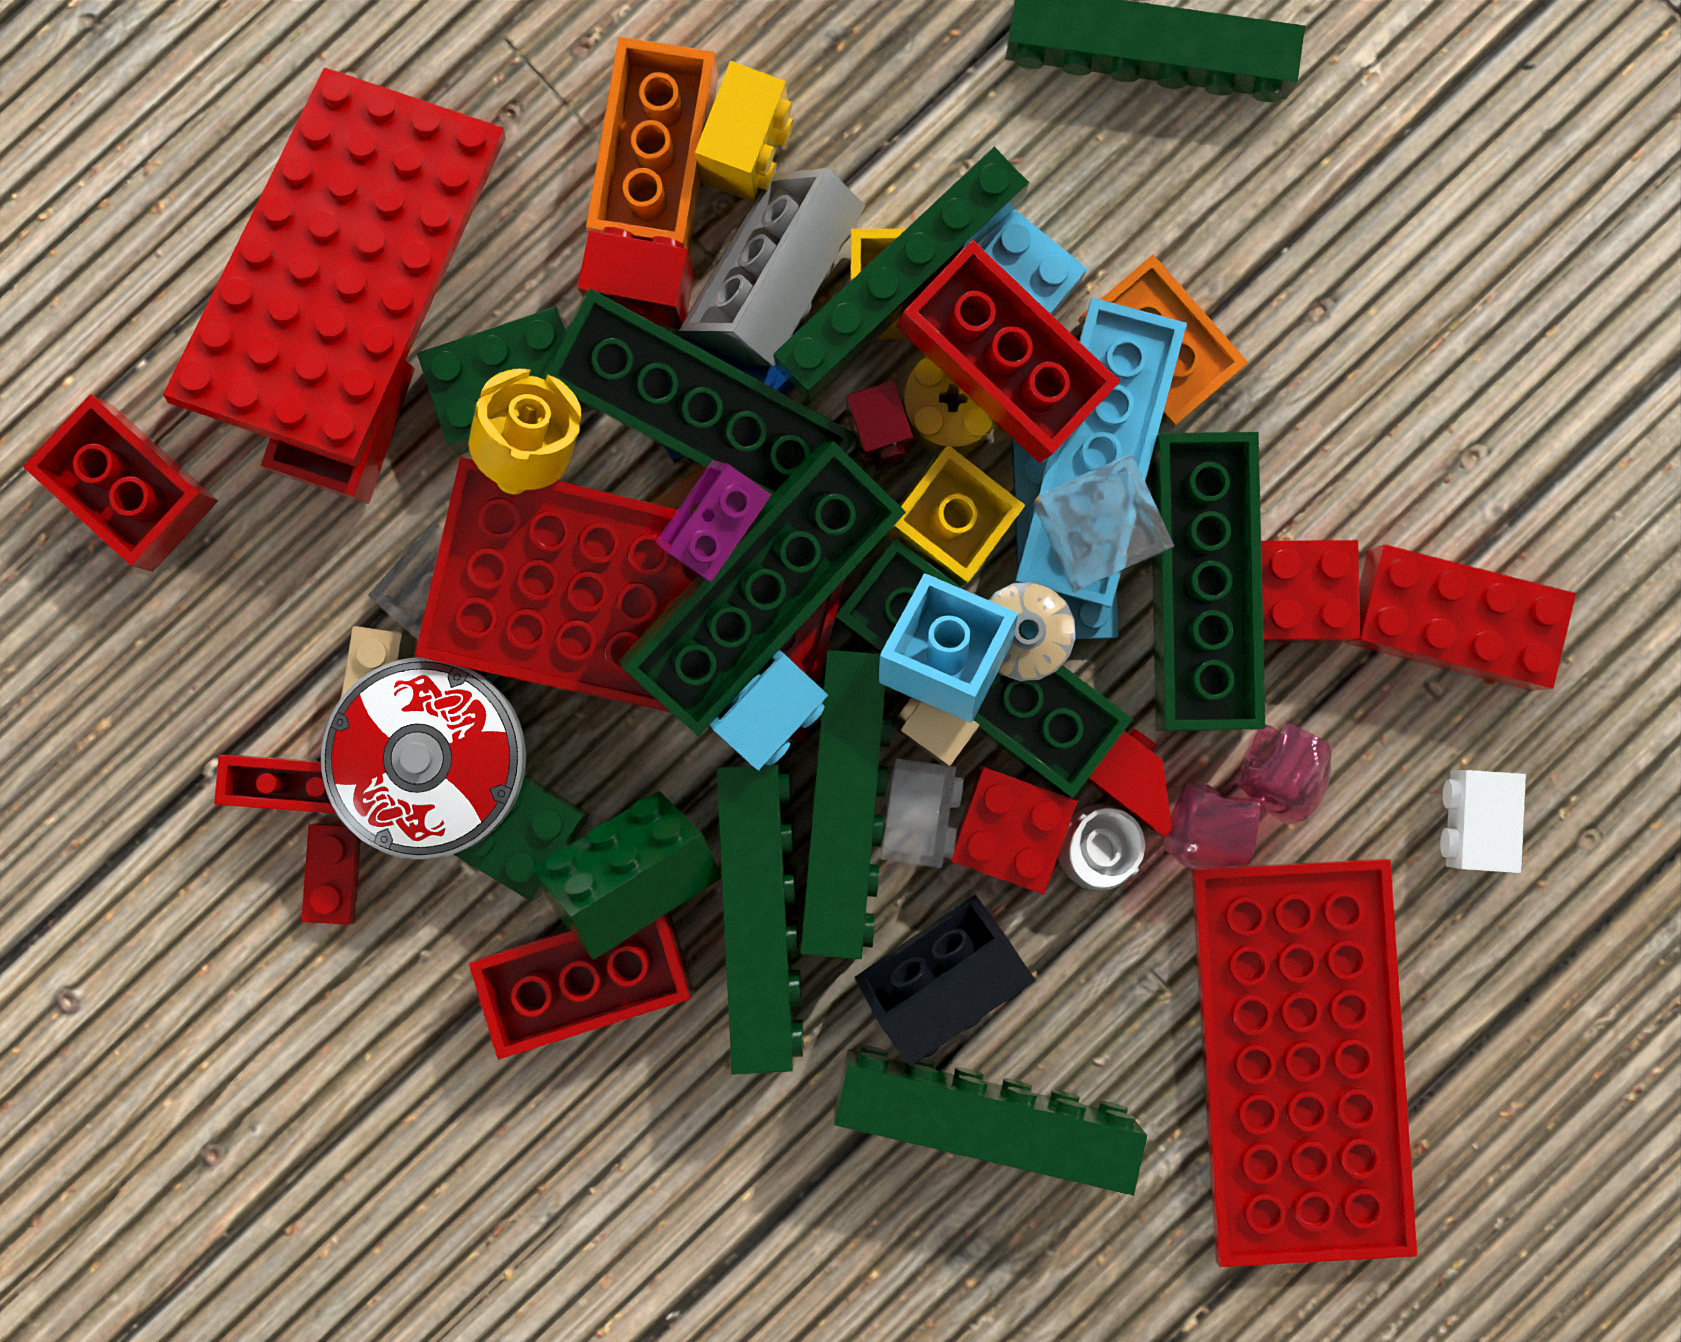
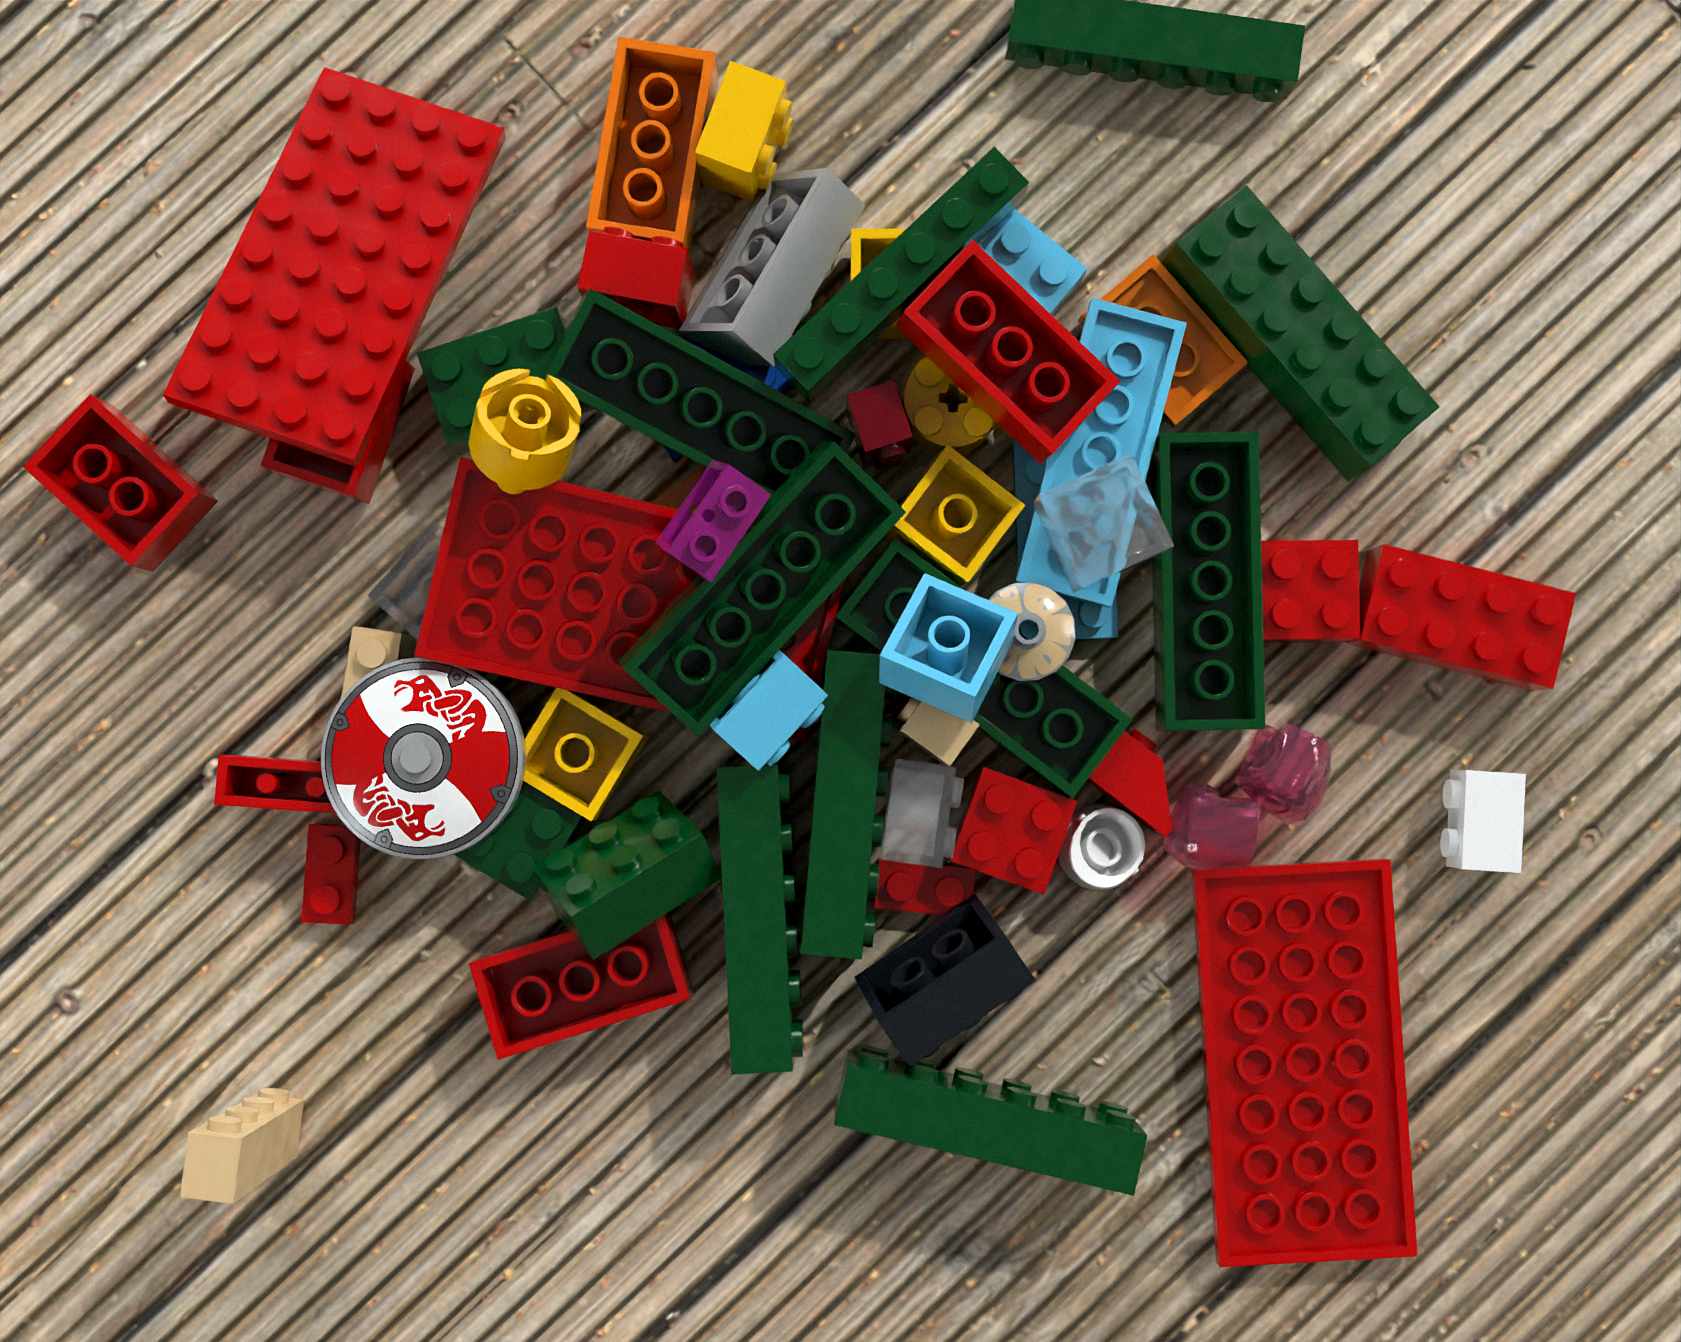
none -> tan brick [180,1088,304,1204]
none -> yellow brick [523,687,649,822]
none -> red plate [874,858,976,915]
none -> dark green brick [1161,185,1440,482]

